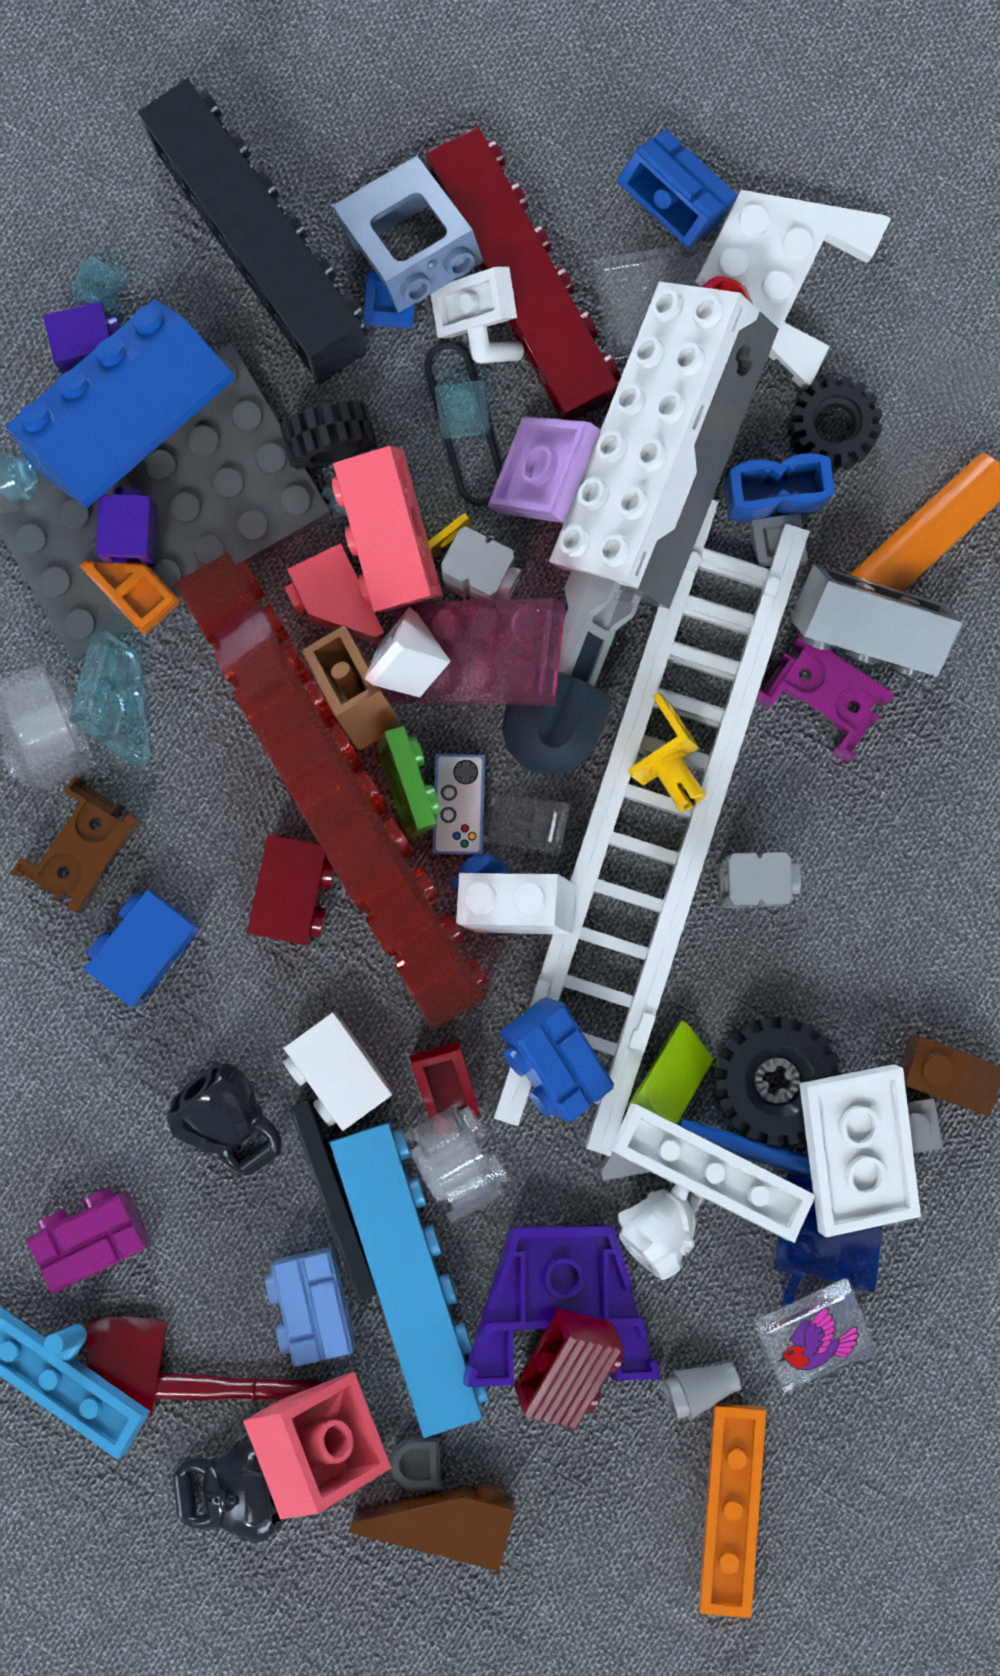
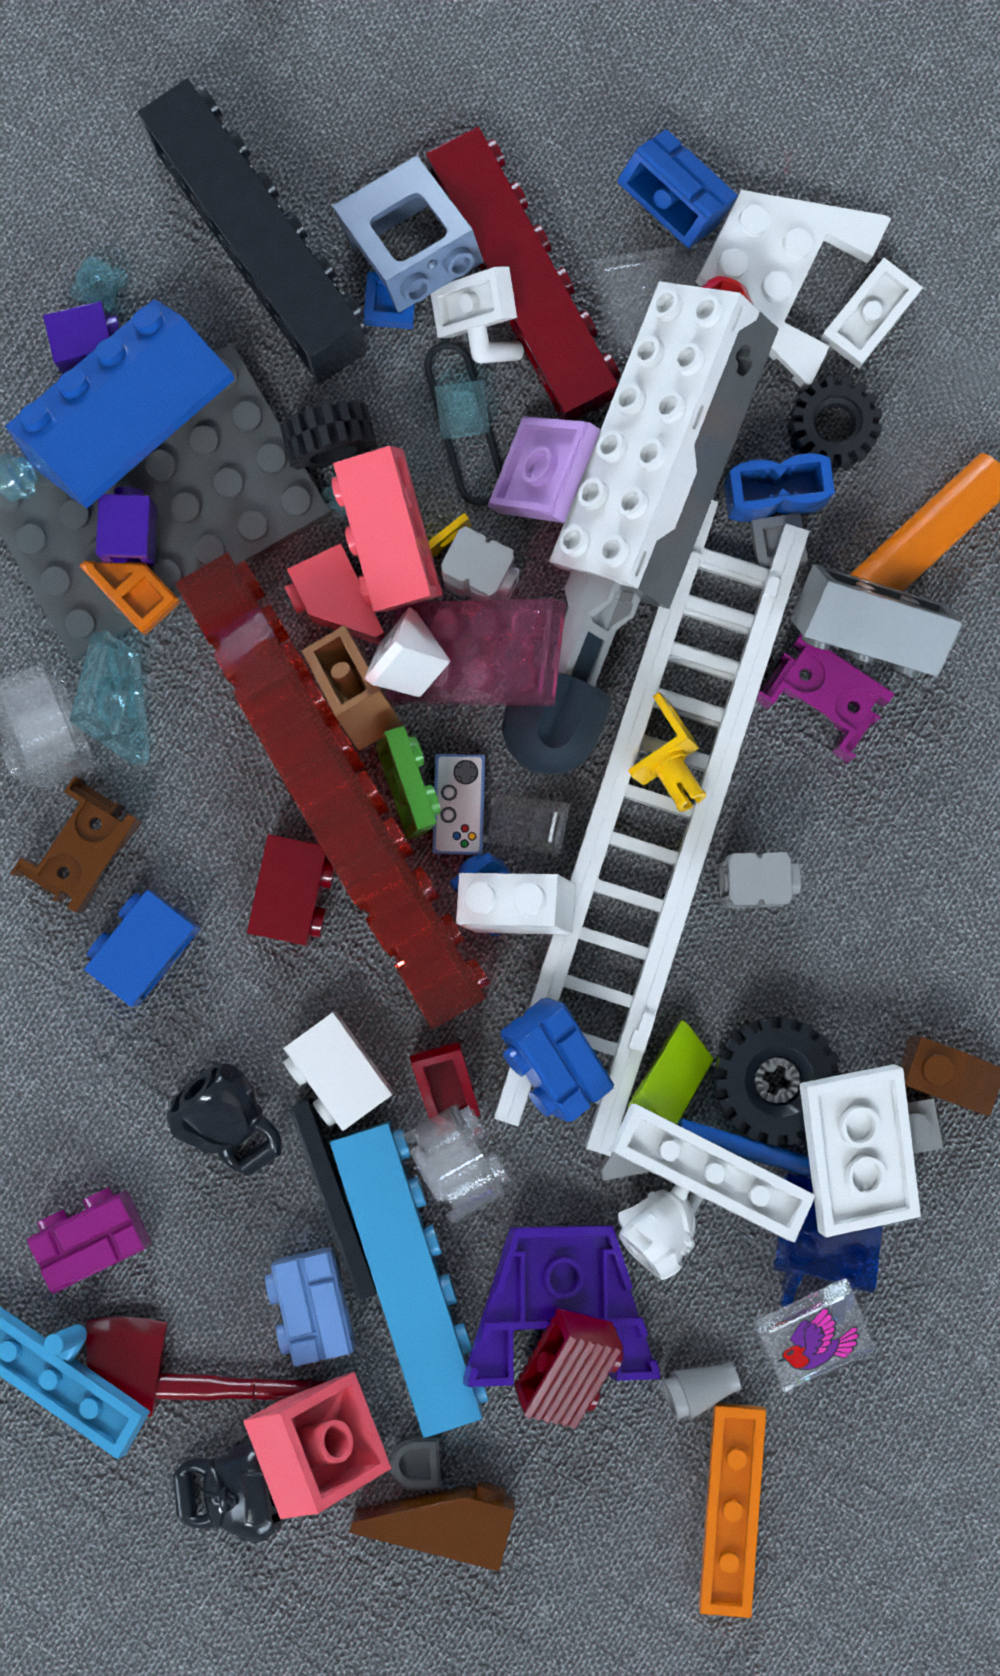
none -> white plate [821,258,923,369]

